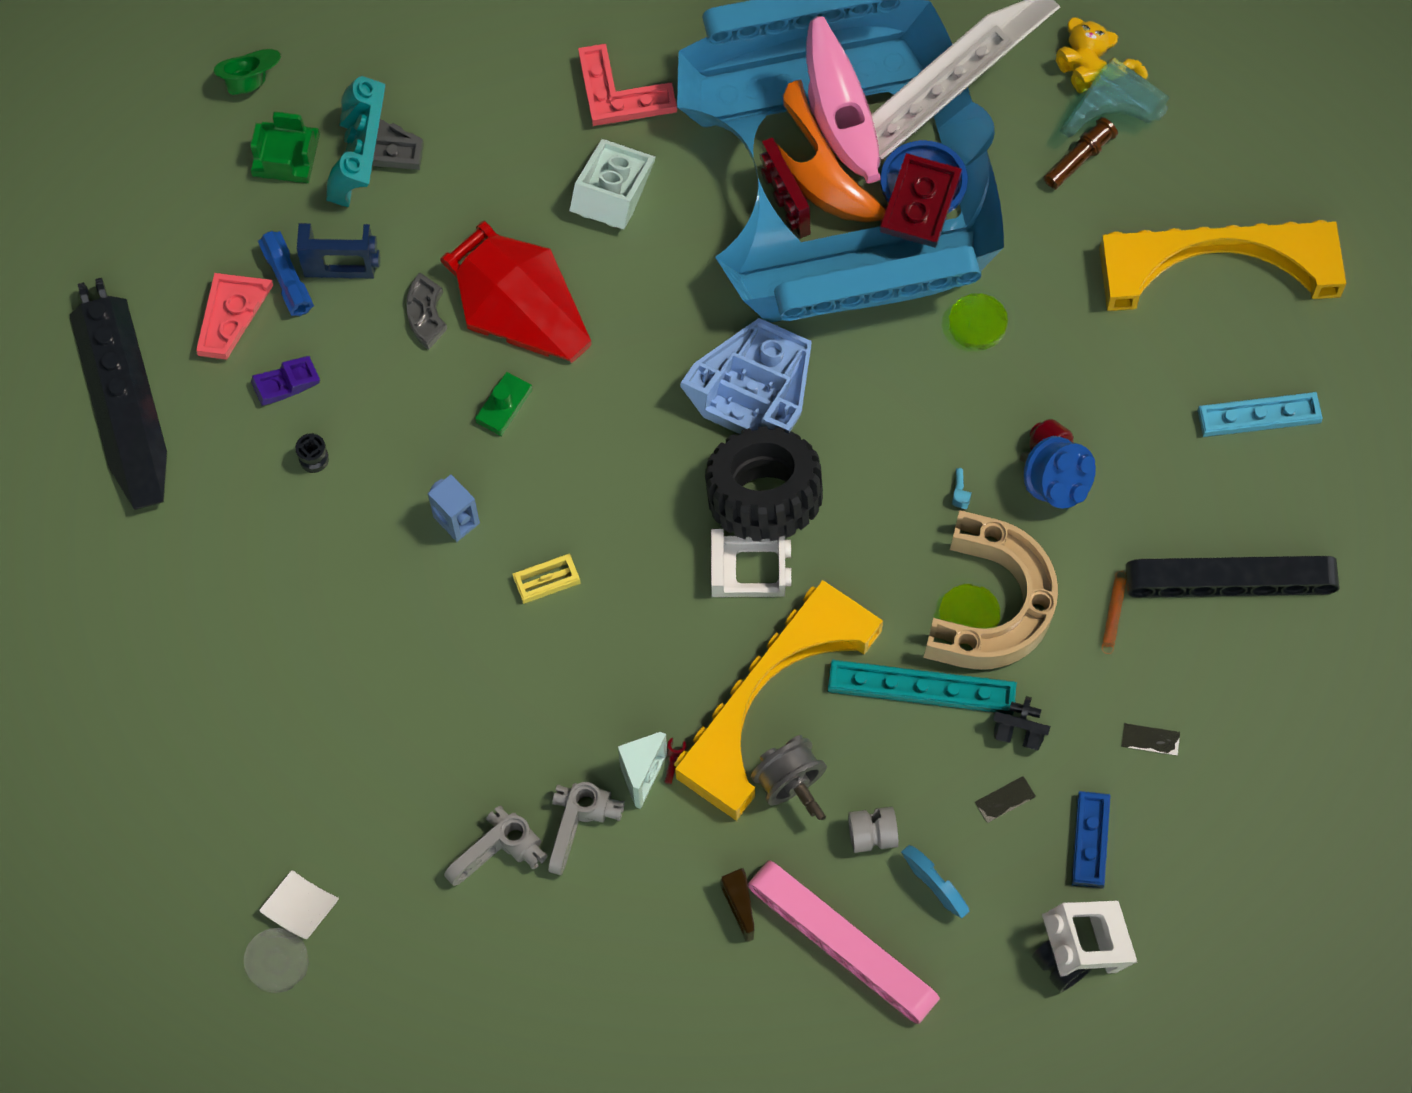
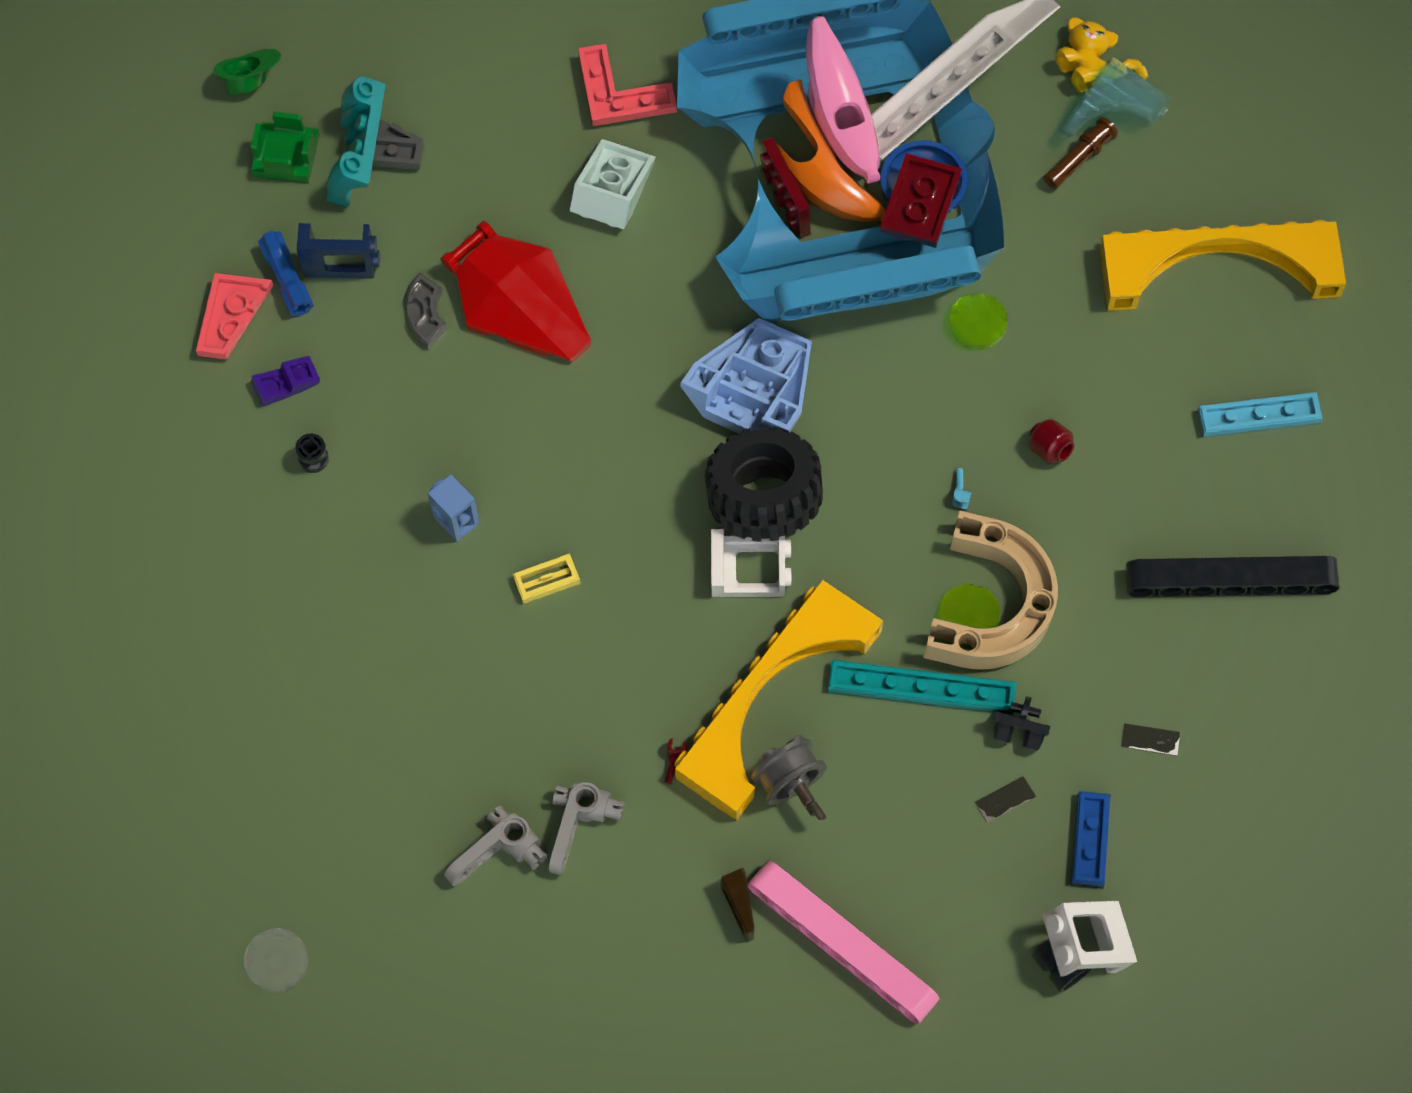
black hinge [69,277,167,510] -> none
white sticker [259,870,339,939] -> none
green tile [475,372,533,437] -> none
light aqua slope [618,732,667,809] -> none
light grey wheel [848,806,899,853] -> none
dark azure tile [901,845,970,919] -> none
blue wheel [1020,436,1096,509] -> none
orange piece [1102,571,1126,654] -> none

